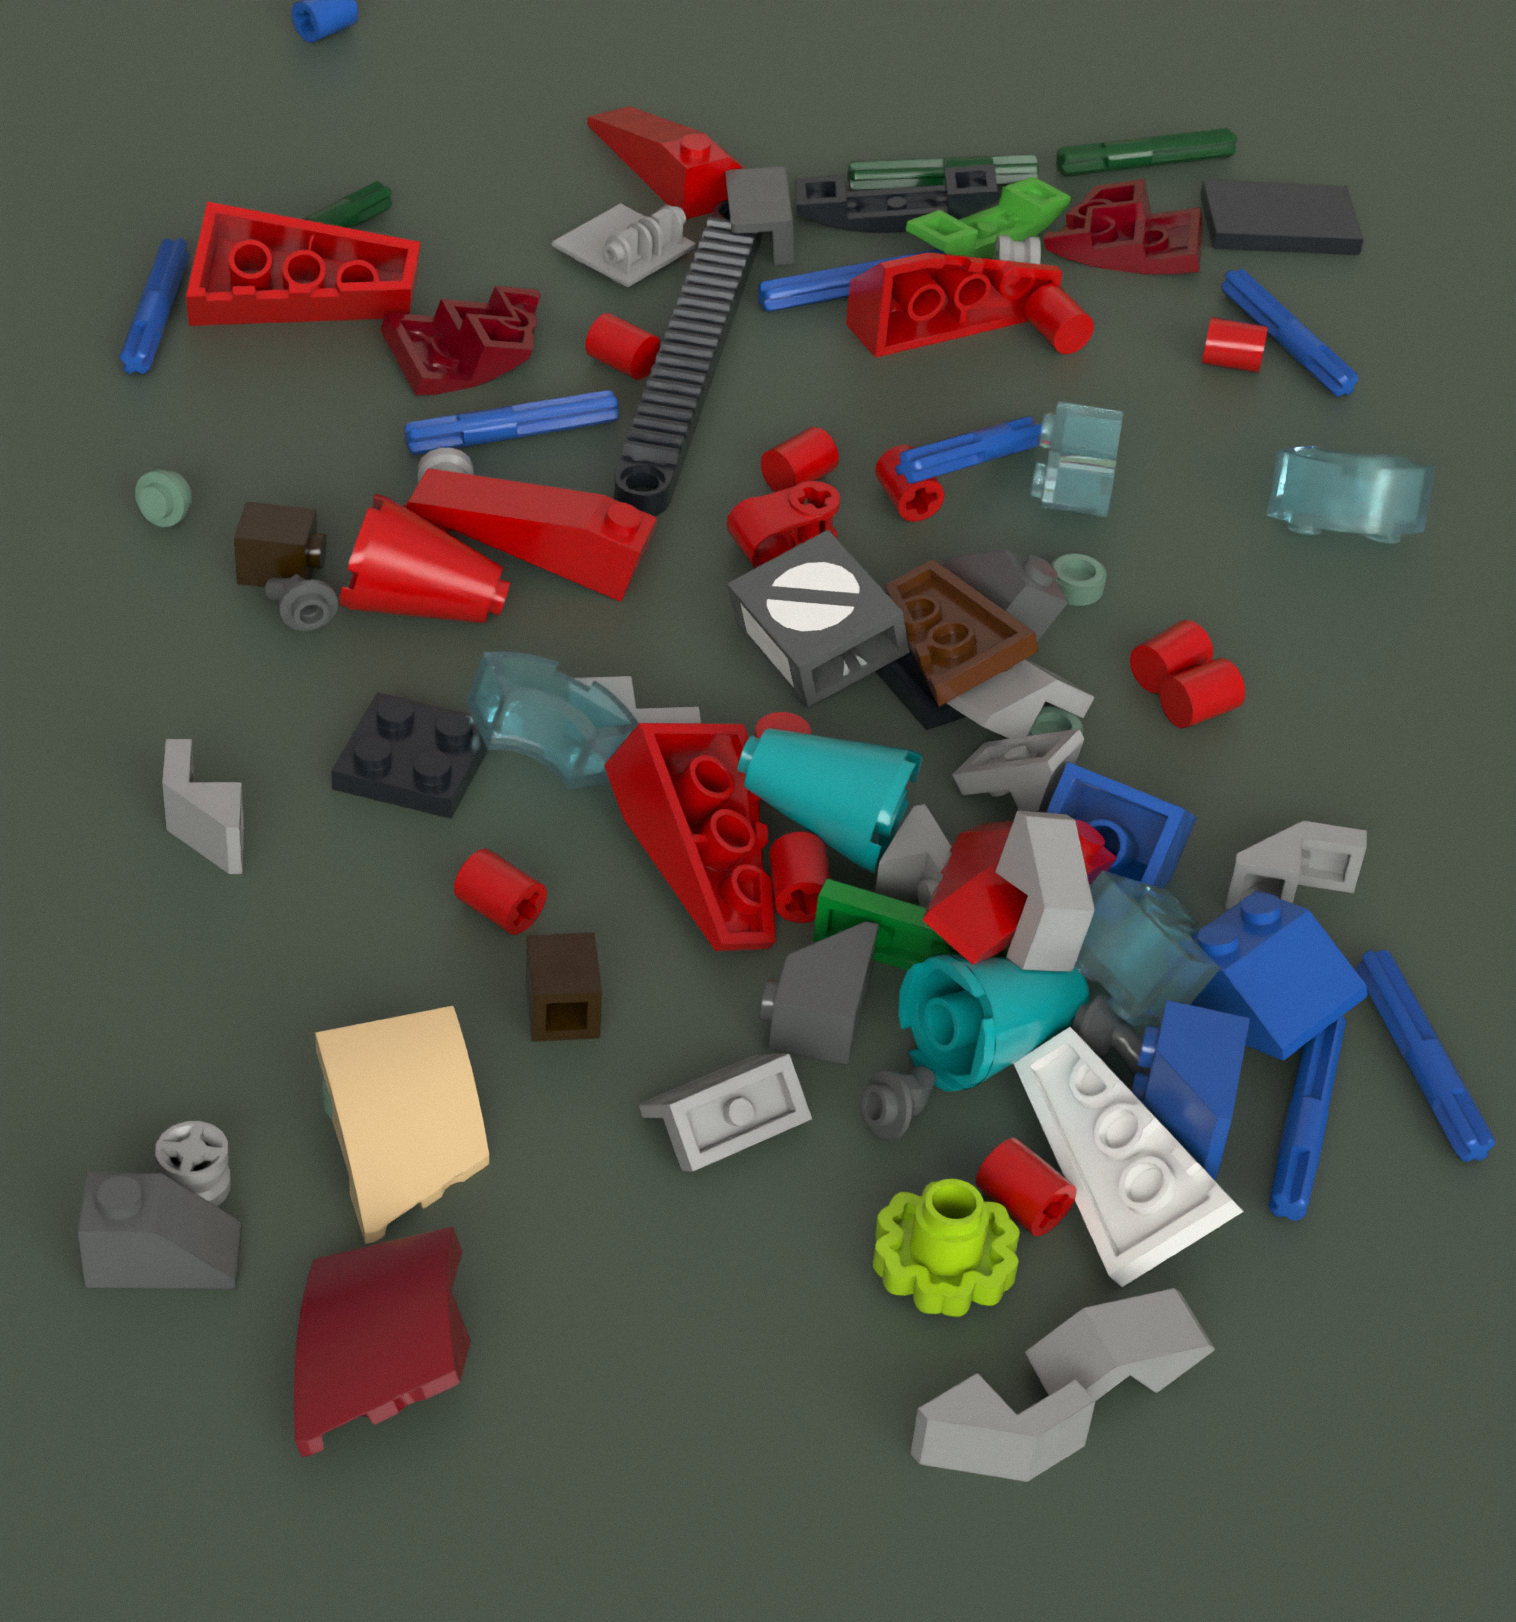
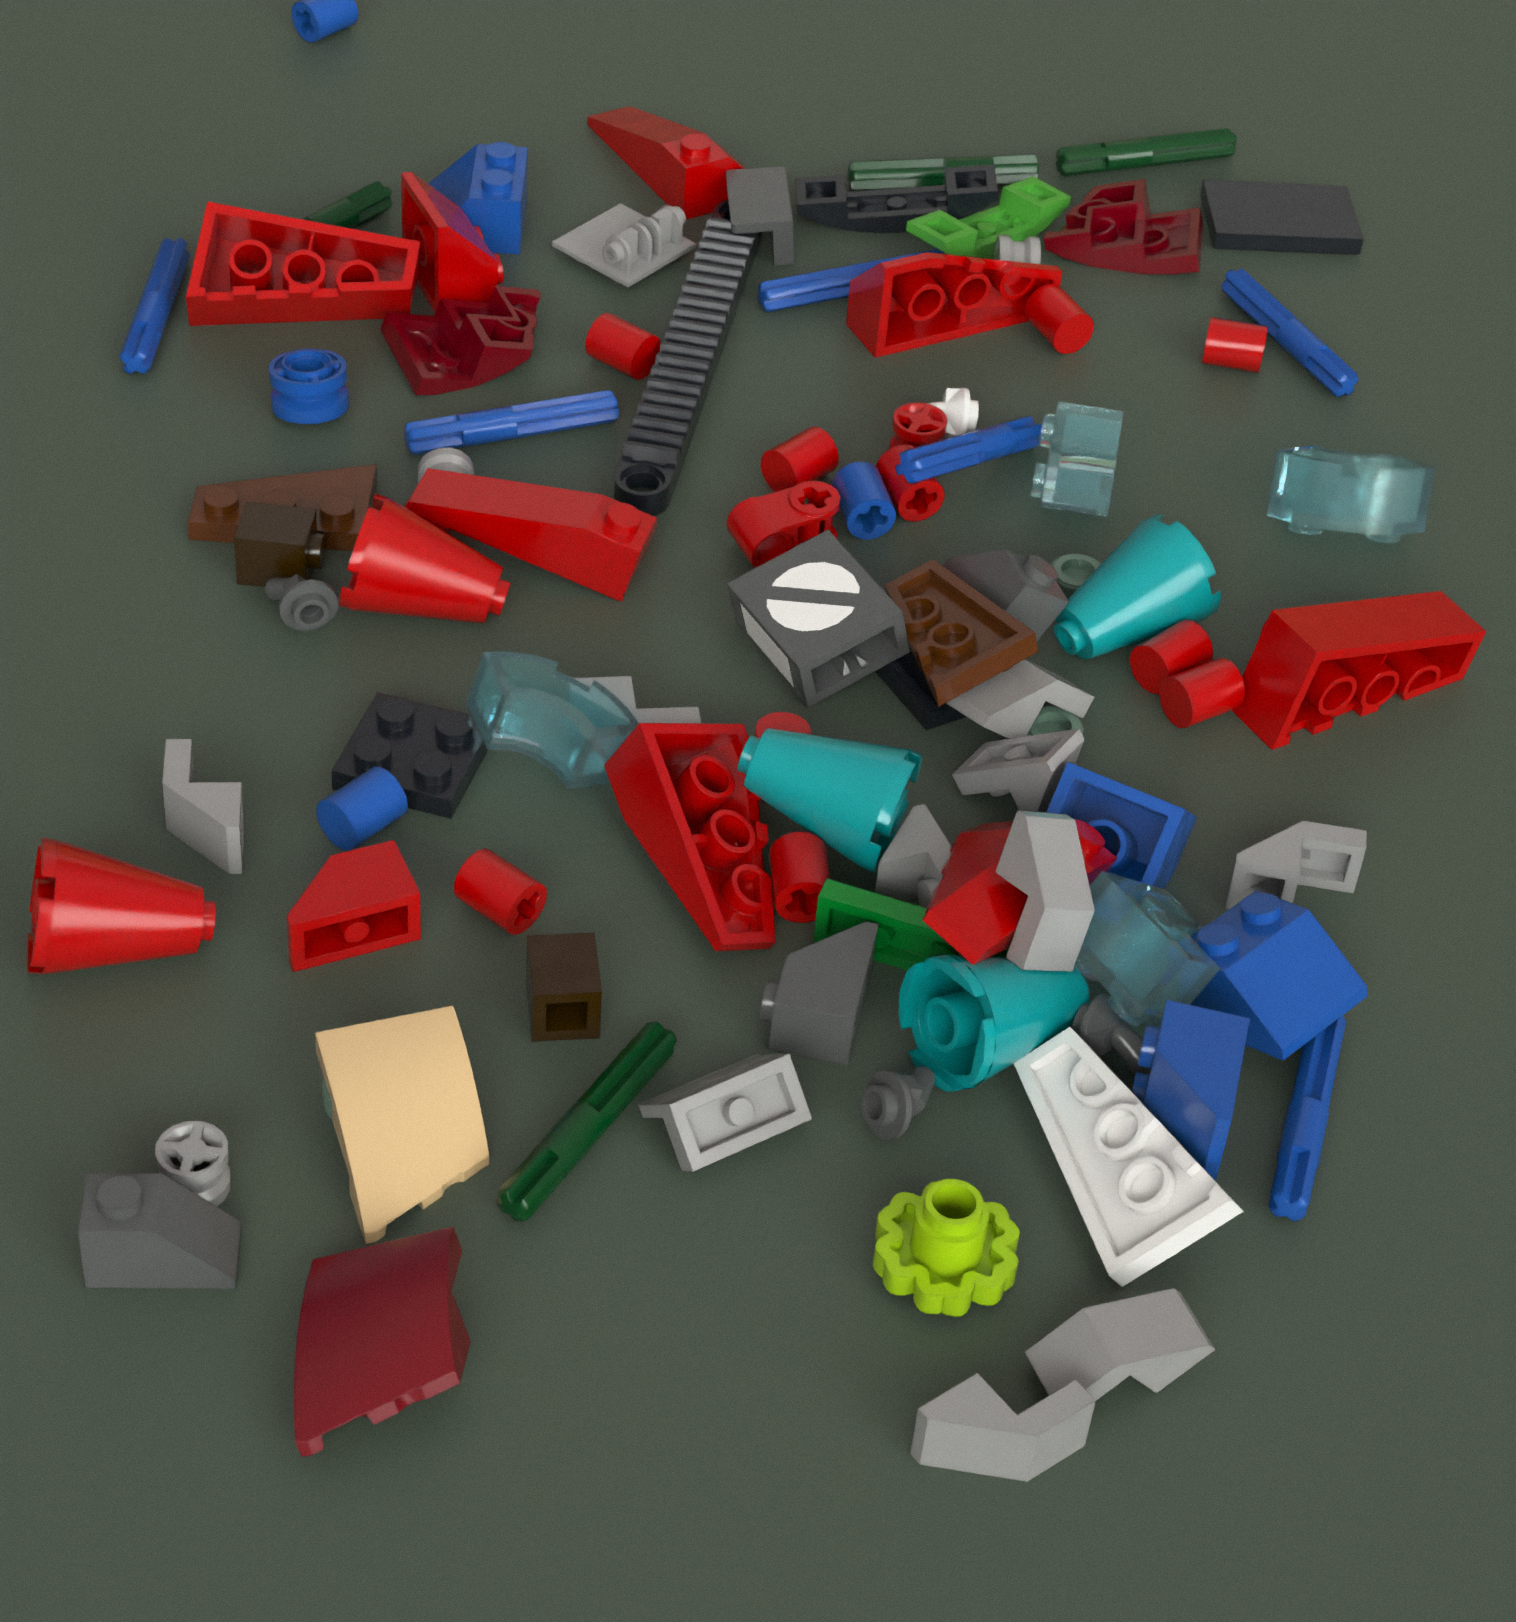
sand green plate [135,469,192,527] -> none
red piece [976,1138,1077,1236] -> none
blue axle [1356,949,1495,1162] -> none
none -> red cone [26,838,216,975]
none -> reddish brown wing [188,464,377,551]
none -> blue wheel [268,348,349,424]
none -> red slope [286,840,421,972]
none -> blue piece [316,767,408,851]
none -> red slope [401,171,504,313]
none -> blue slope [428,142,528,255]
none -> dark green axle [496,1021,677,1222]
none -> blue piece [832,461,896,540]
none -> red wheel [889,402,948,449]
none -> white plate [927,388,979,439]
none -> teal cone [1053,514,1221,660]
none -> red wedge [1232,591,1487,750]

